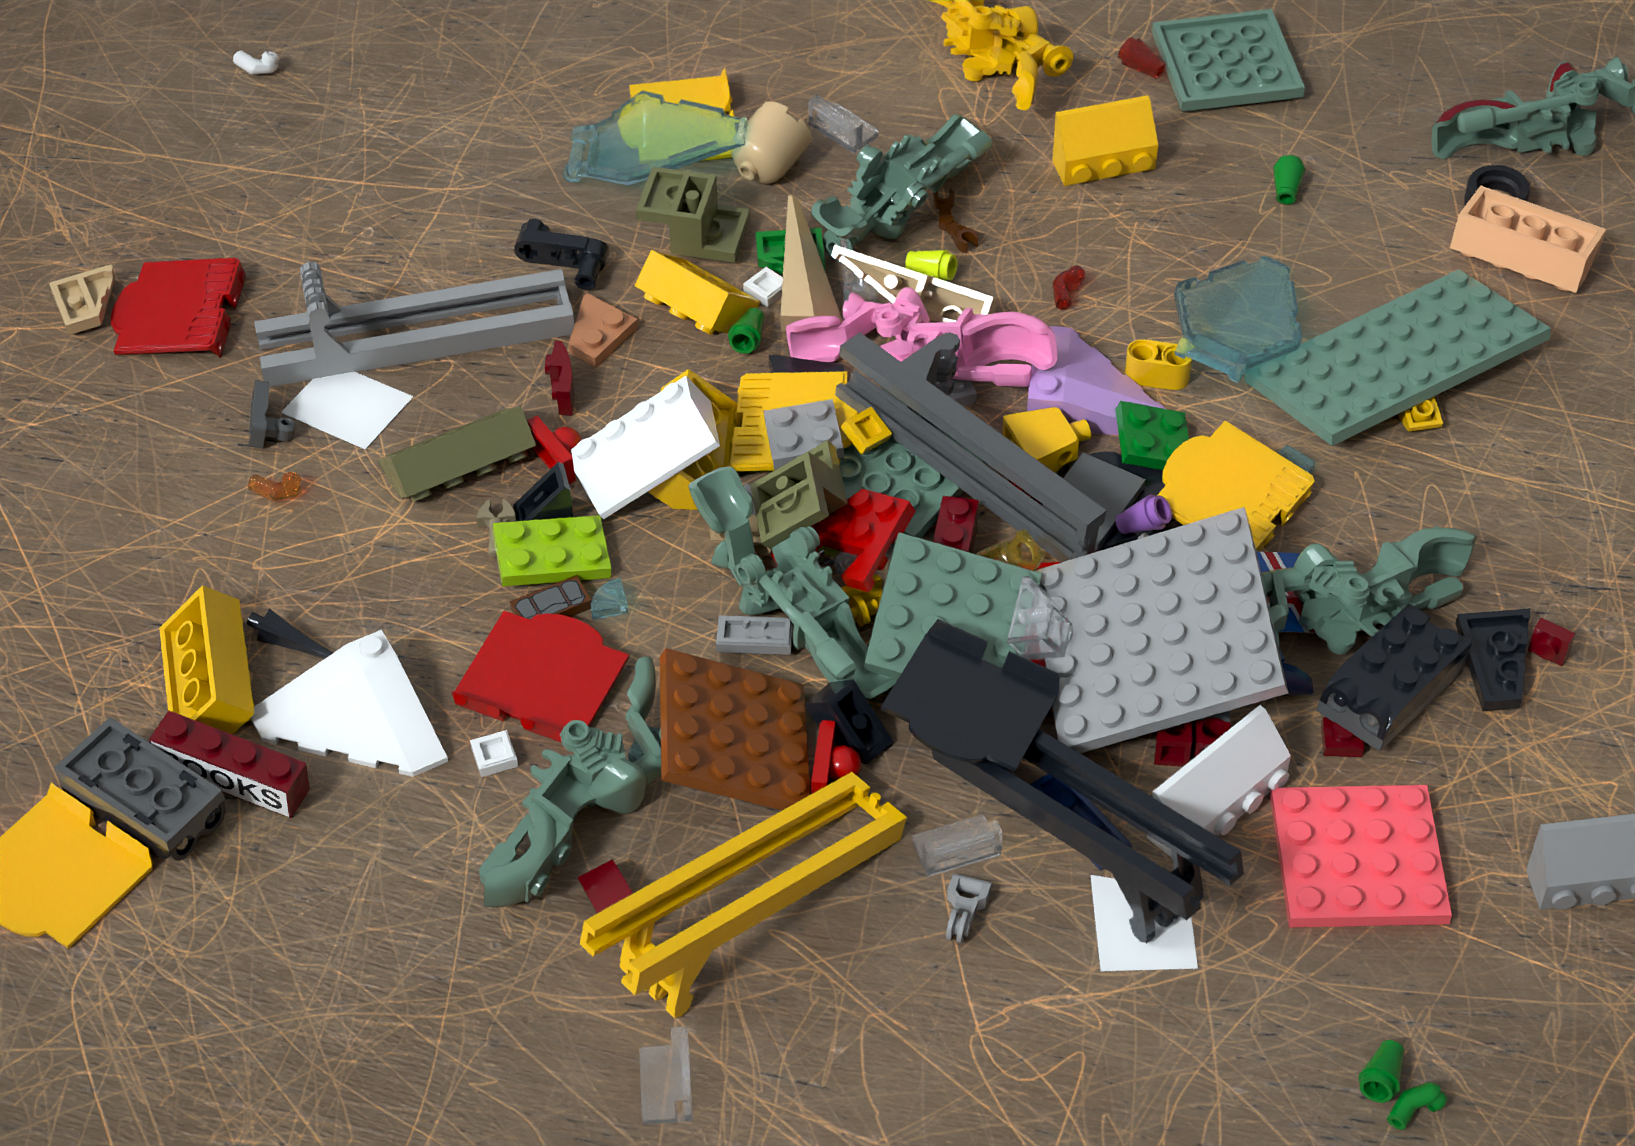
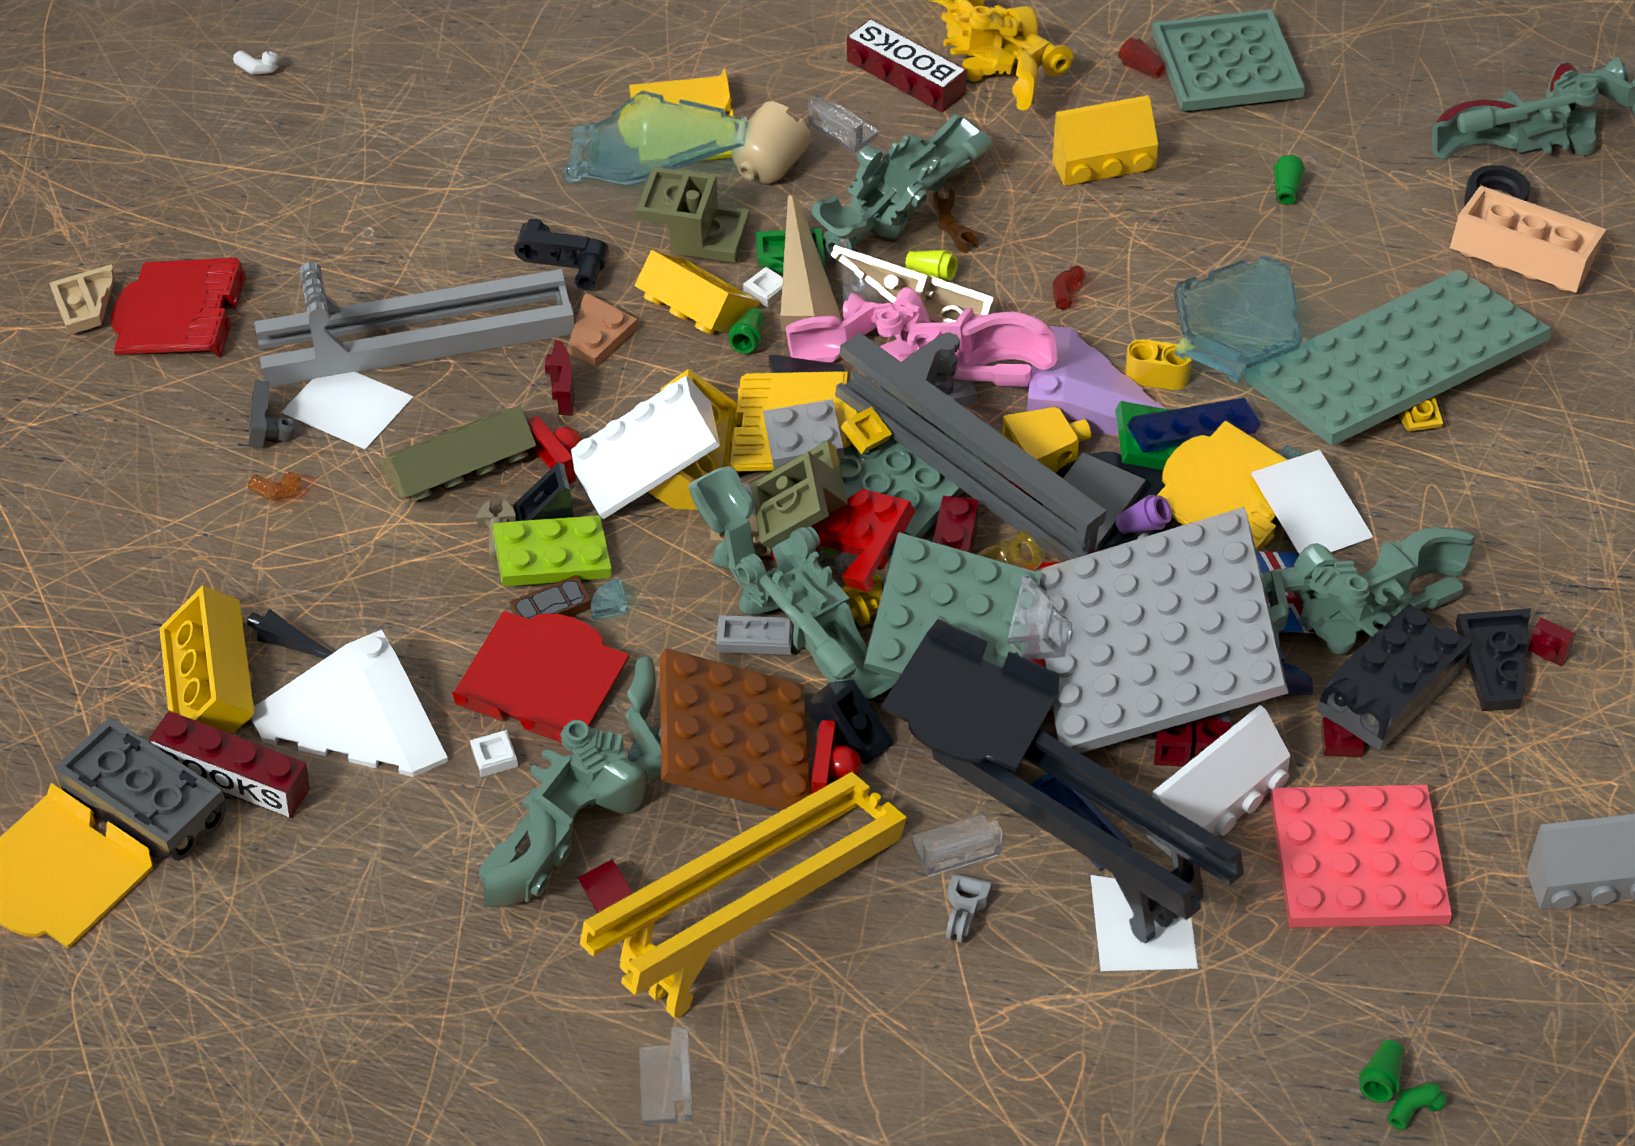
none -> brick [847,18,967,113]
none -> clear blue plate [1127,397,1261,453]
none -> white sticker [1251,449,1373,554]

